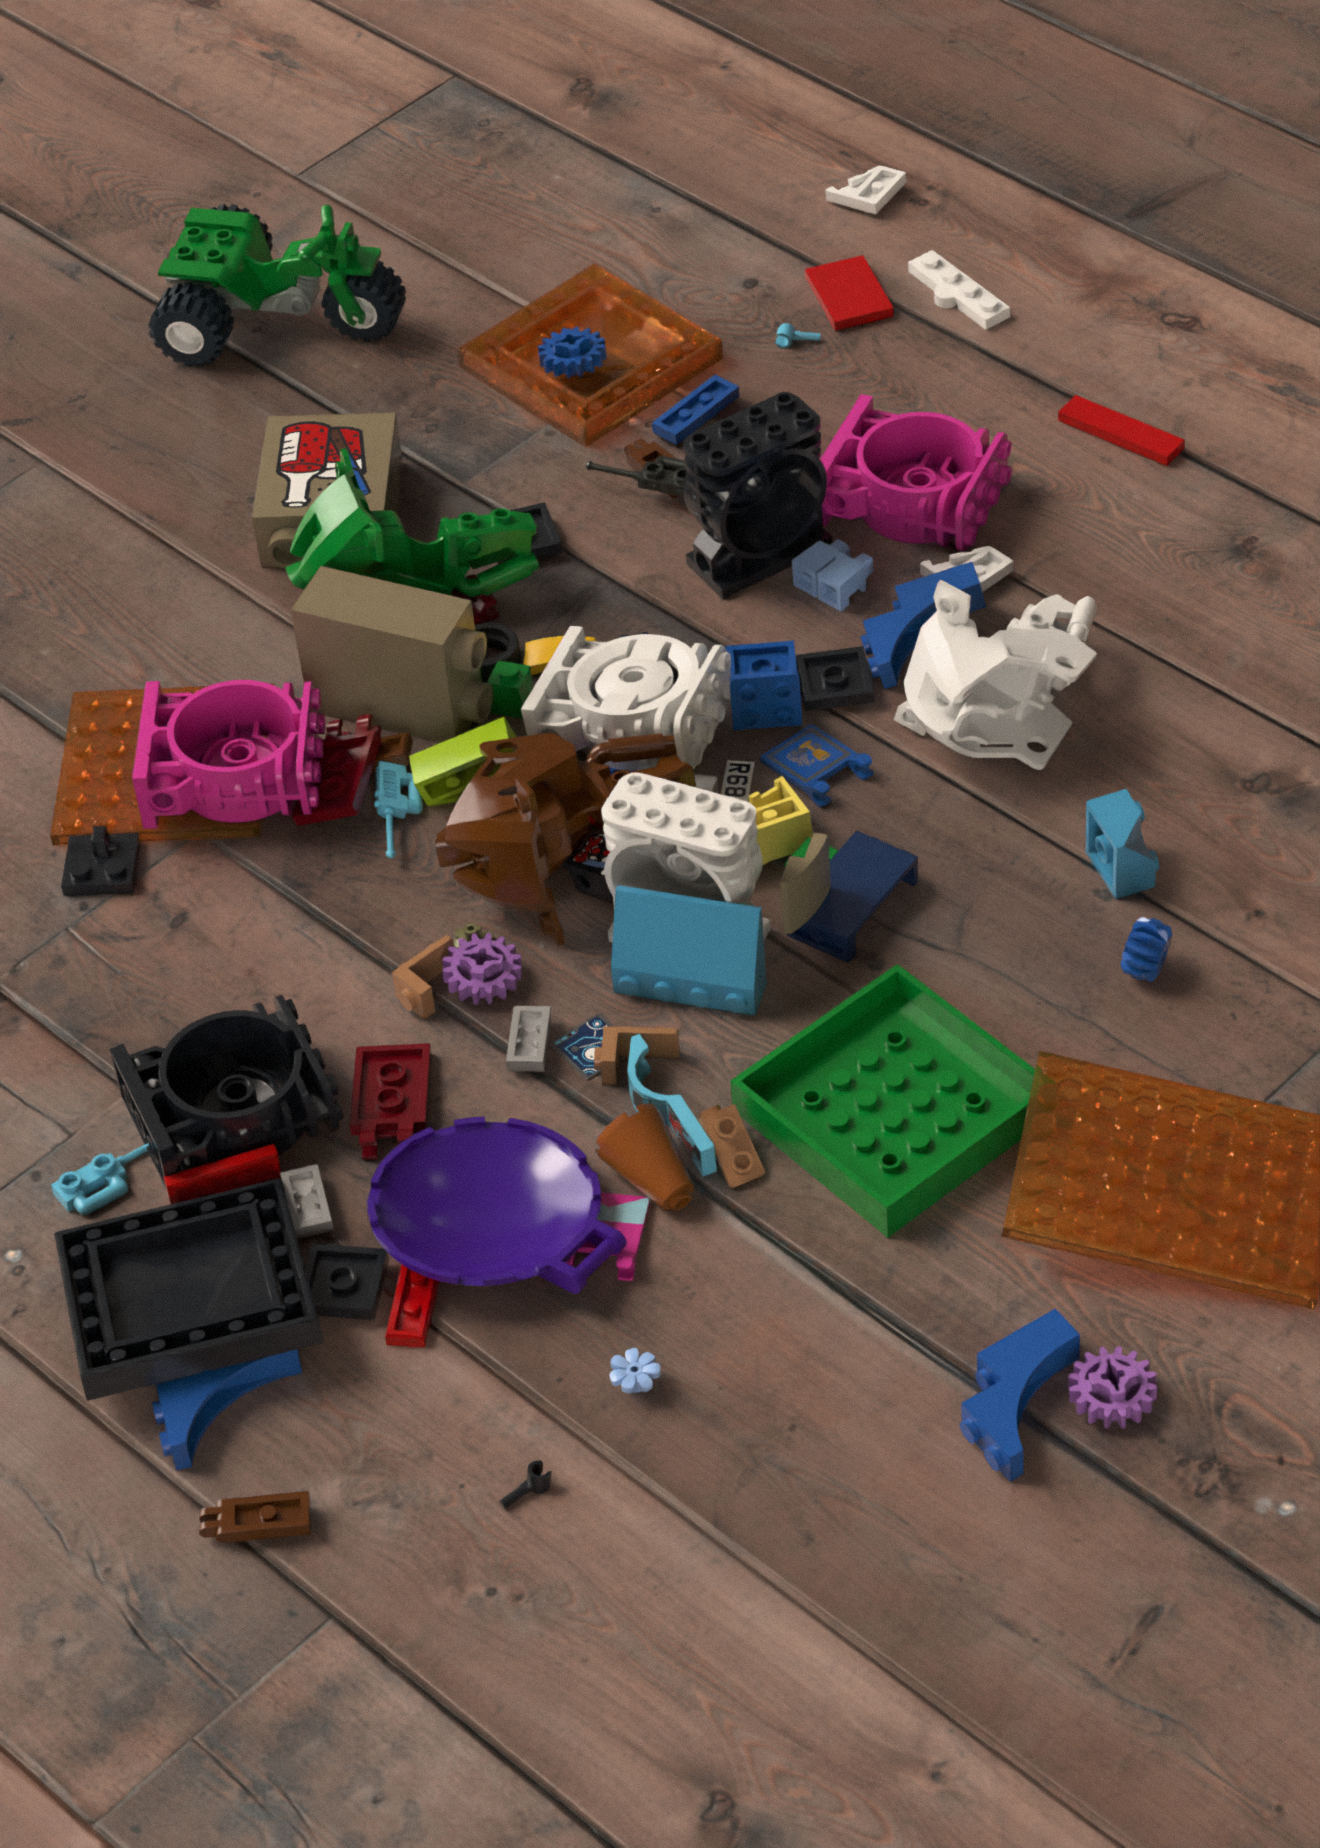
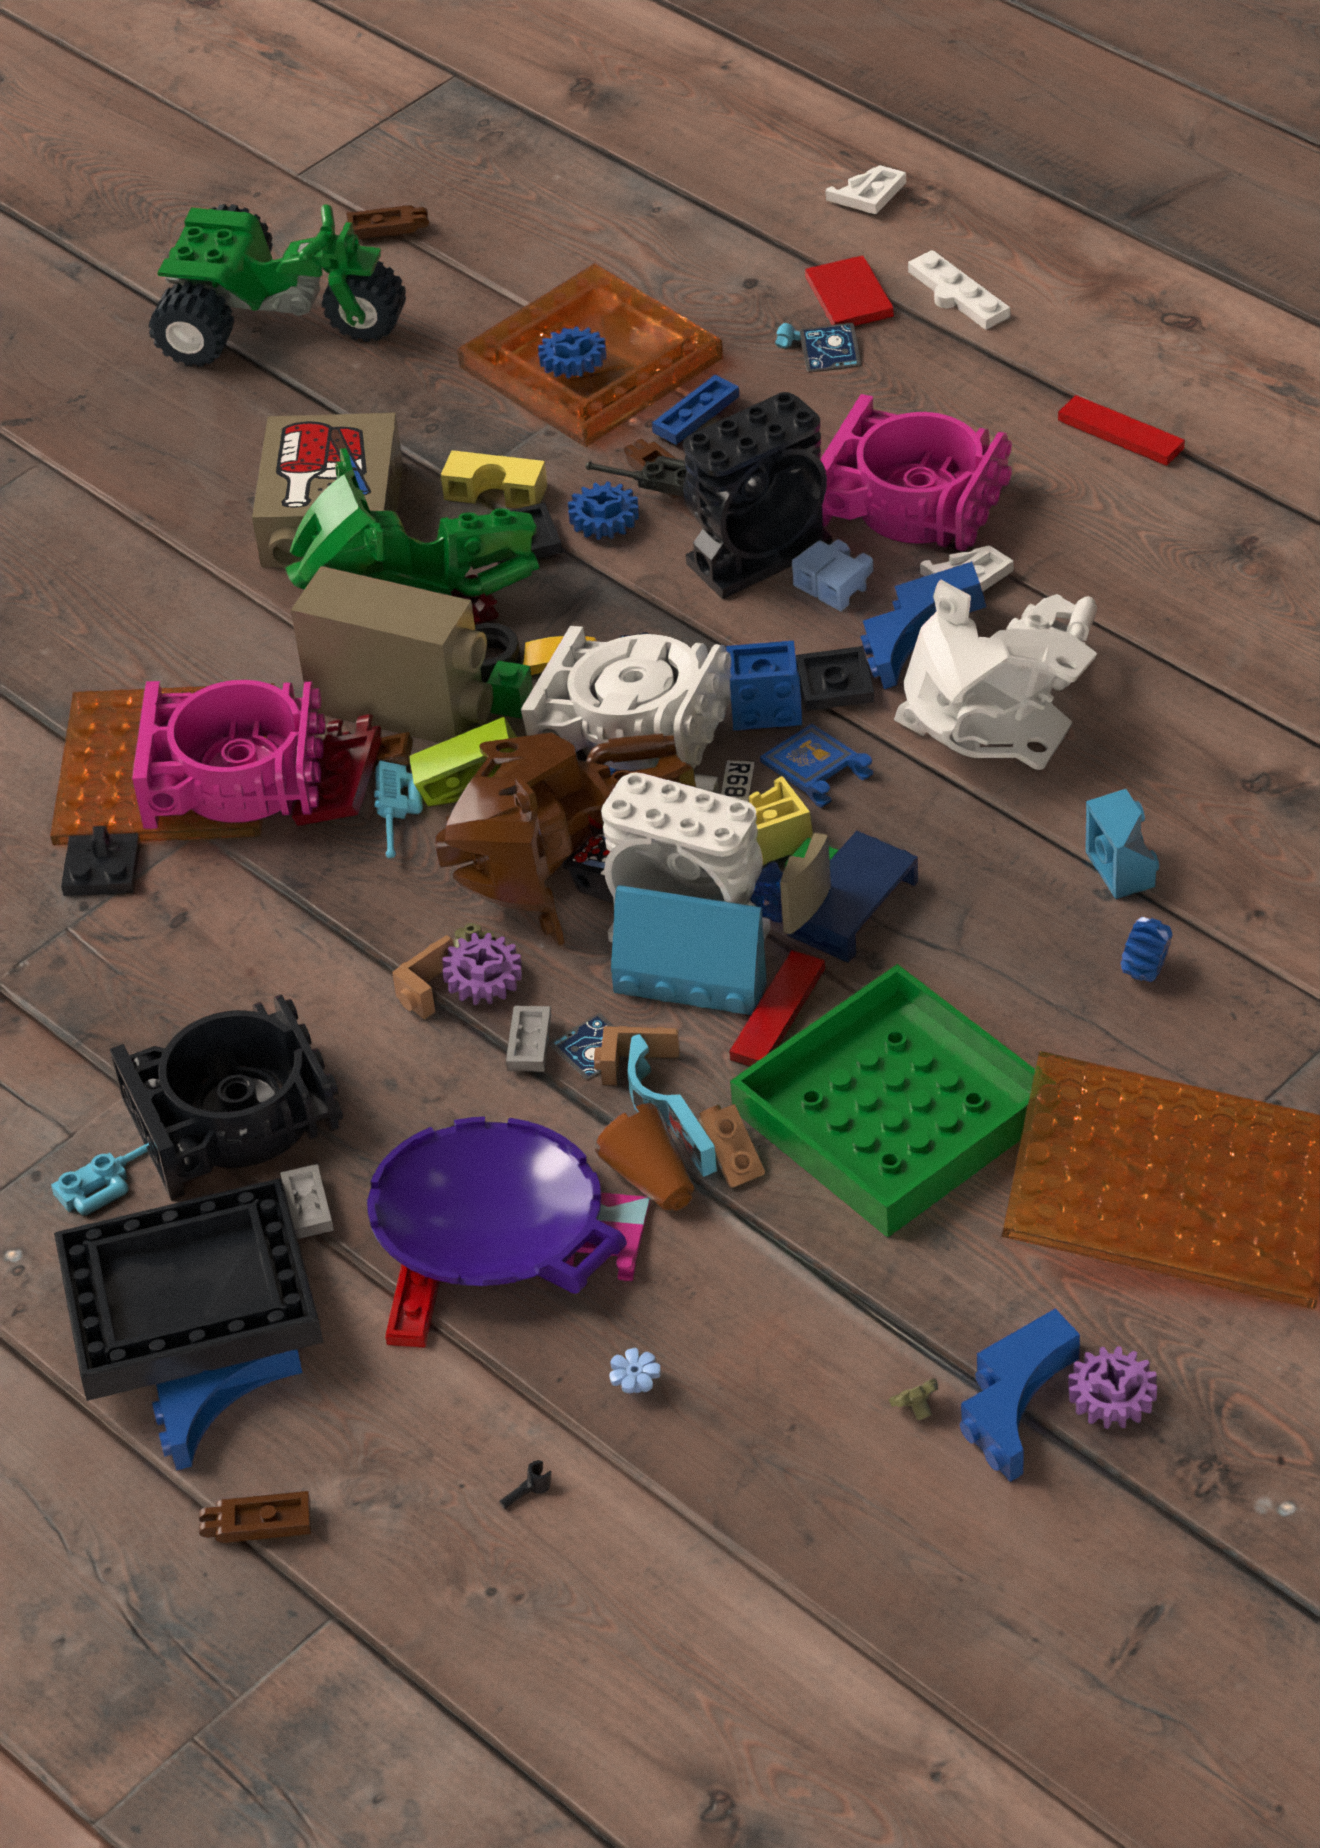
red tile [163,1144,281,1204] -> none
black plate [305,1244,389,1320] -> none
dark red tile [350,1043,432,1160] -> none
none -> reddish brown hinge [346,205,429,240]
none -> light yellow arch [441,450,547,509]
none -> blue gear [568,482,639,540]
none -> red tile [729,950,825,1066]
none -> clear blue piece [750,862,784,923]
none -> sticker [800,323,861,372]
none -> olive plant [889,1379,939,1421]

